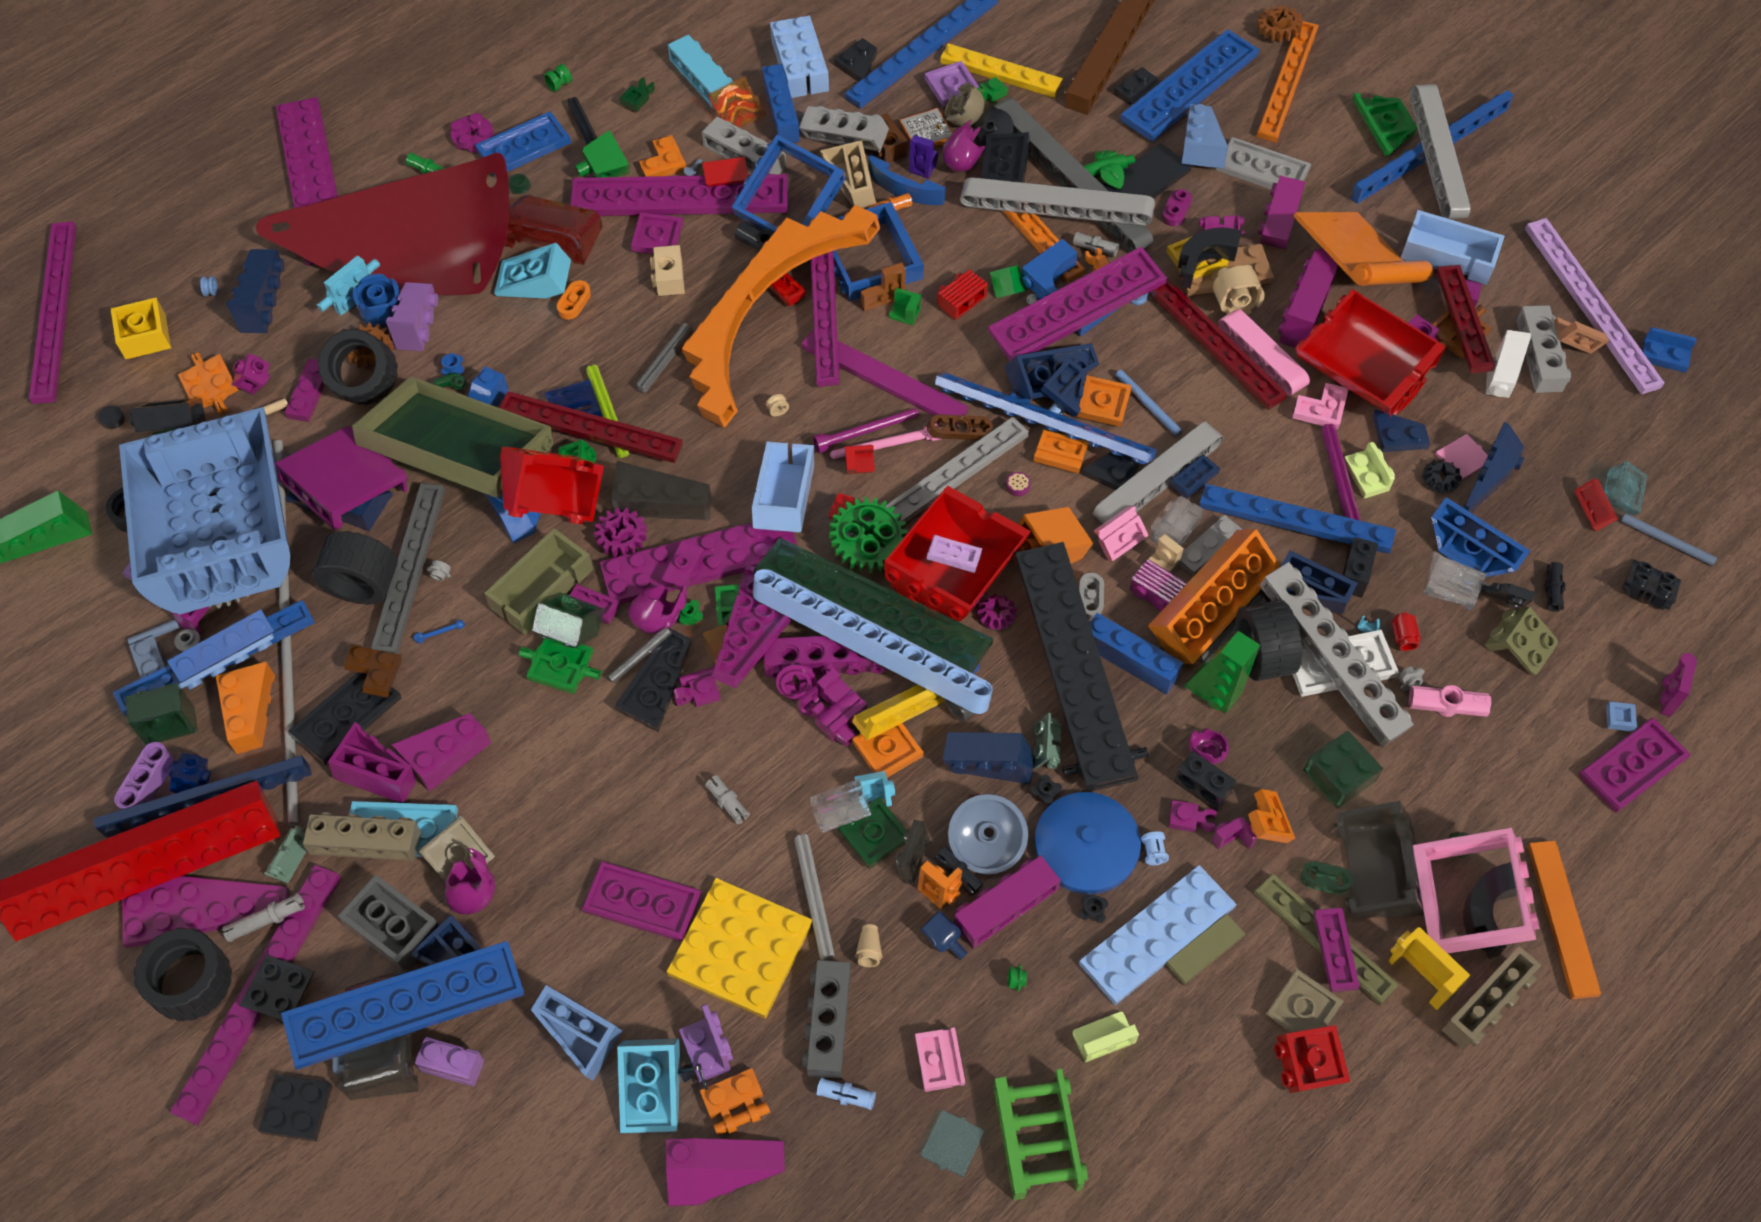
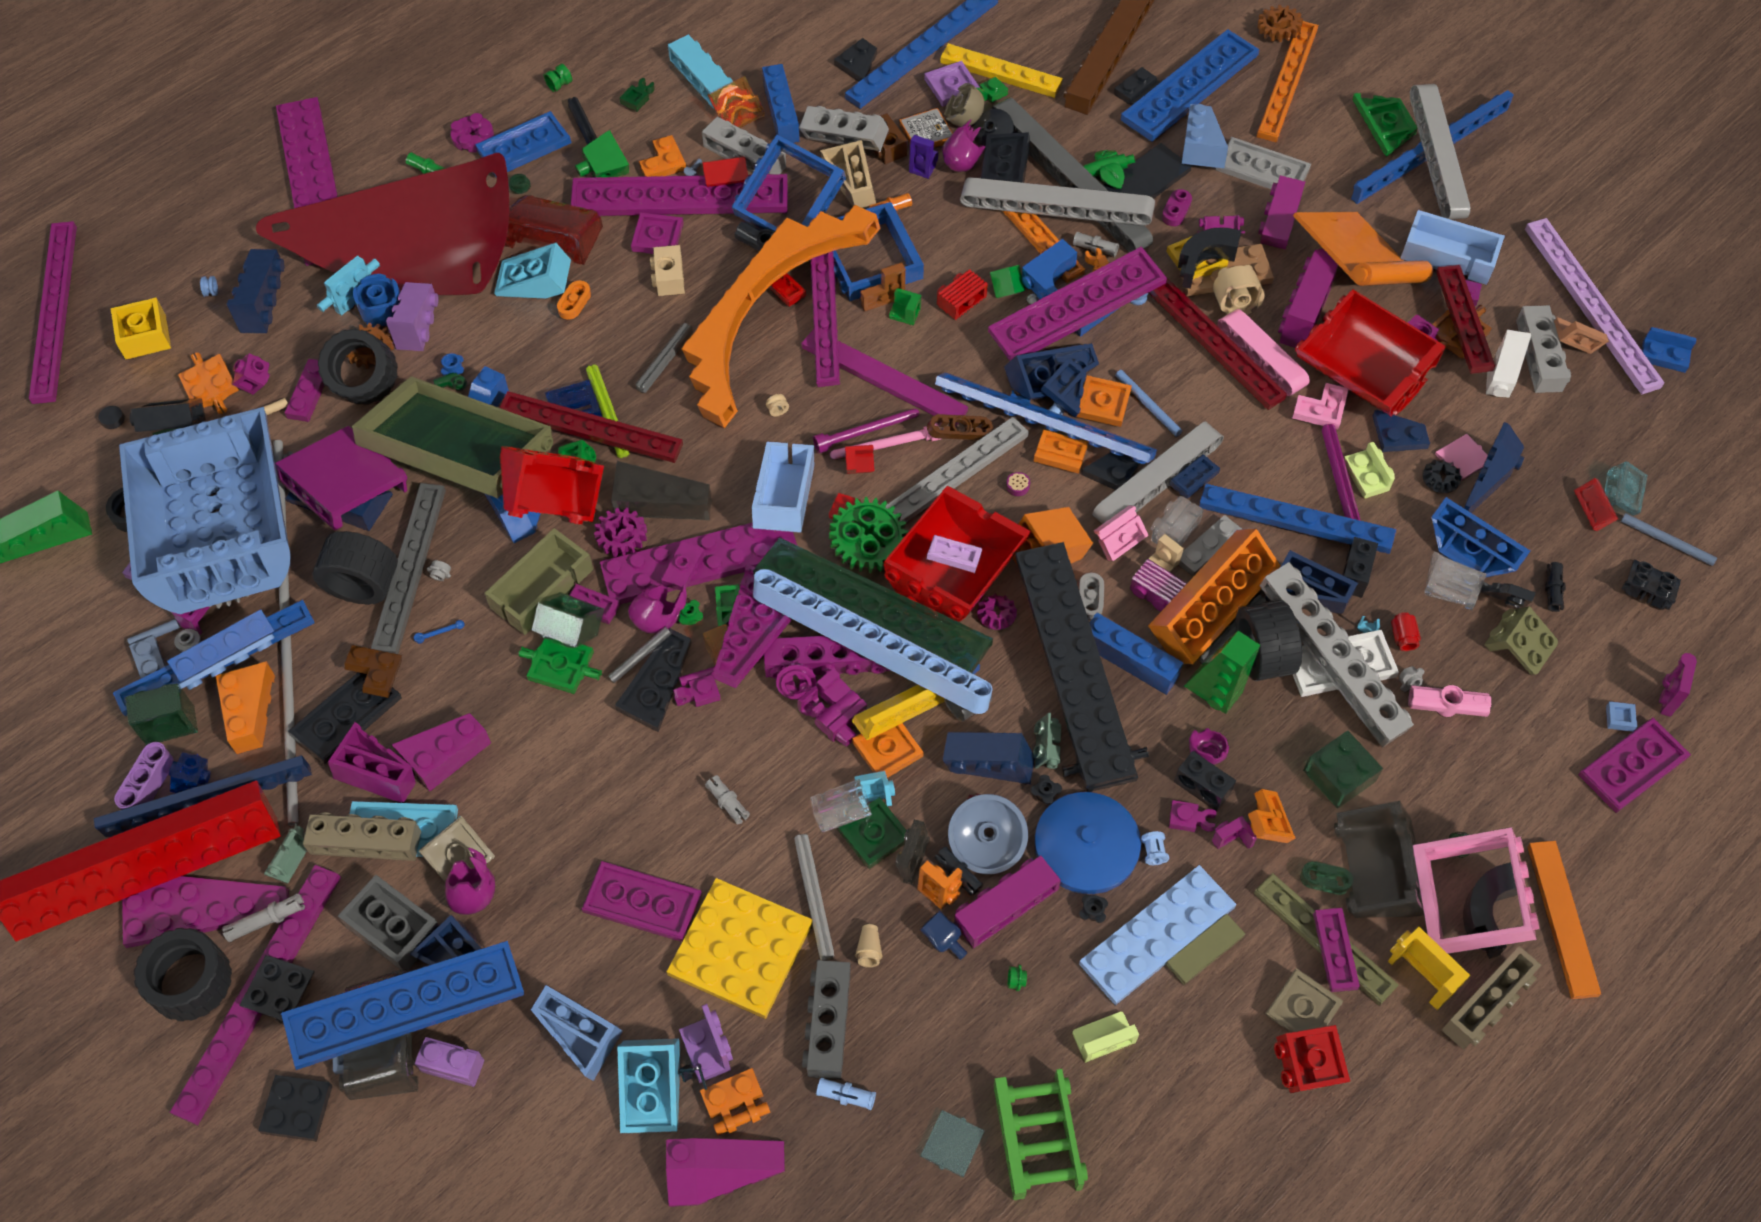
light blue piece [770,16,829,98] -> none
blue slope [868,155,945,205] -> none
bright pink plate [915,1027,965,1092] -> none

